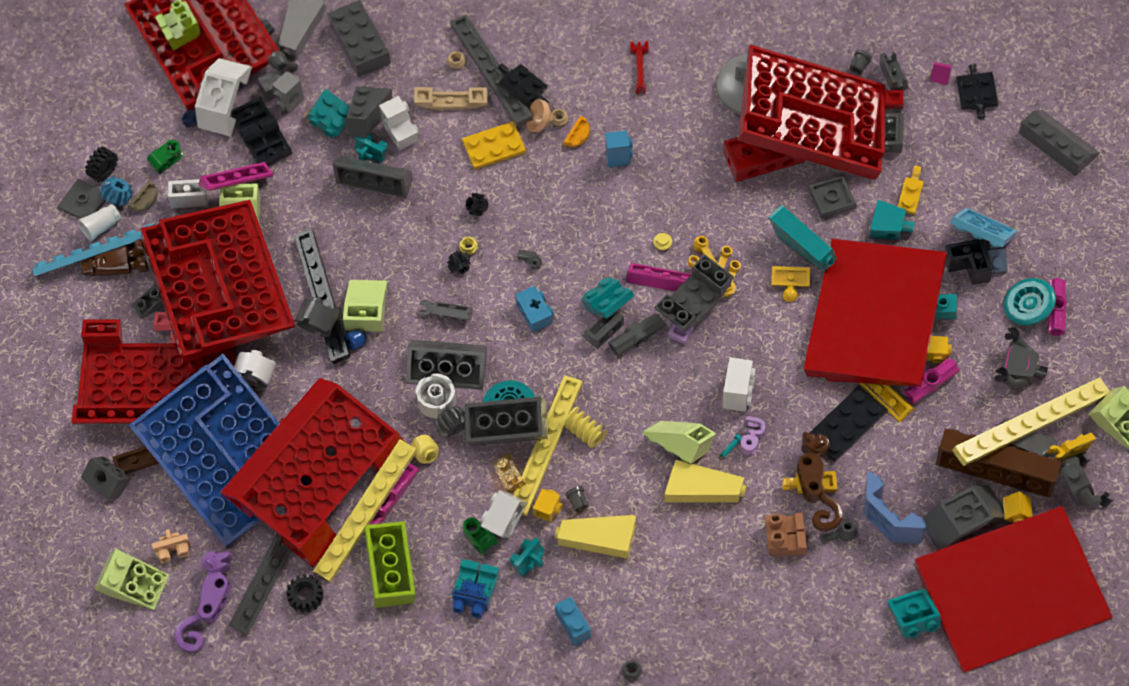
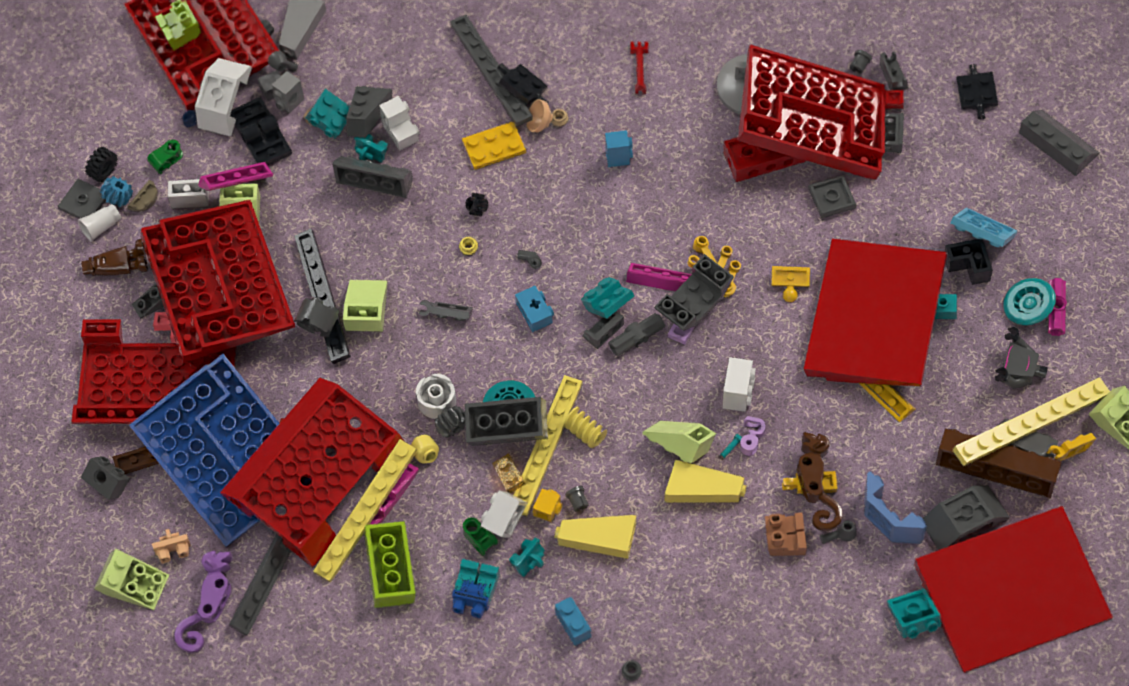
medium azure plate [32,217,170,276] -> none
white brick [234,350,276,391] -> none
black tyre [286,574,324,613] -> none
dark grey brick [327,0,391,77] -> none
blue piece [345,329,366,350] -> none
dark grey slope [406,340,487,389] -> none
tan slope [414,87,487,110] -> none
tan plate [447,51,466,69] -> none
black gear [447,251,471,275] -> none
light orange plate [563,115,590,147] -> none
light yellow plate [653,233,672,251] -> none
teal slope [768,205,837,272] -> none
black plate [809,386,888,462] -> none
teal torso [869,200,915,240] -> none
yellow plate [898,165,924,215] -> none
dark pink piece [904,358,959,404] -> none
yellow brick [927,336,952,364] -> none
dark pink slope [930,62,952,85] -> none
sand blue bracket [986,246,1008,273] -> none
yellow brick [1003,492,1033,523] -> none
dark grey torso [1060,451,1113,508] -> none

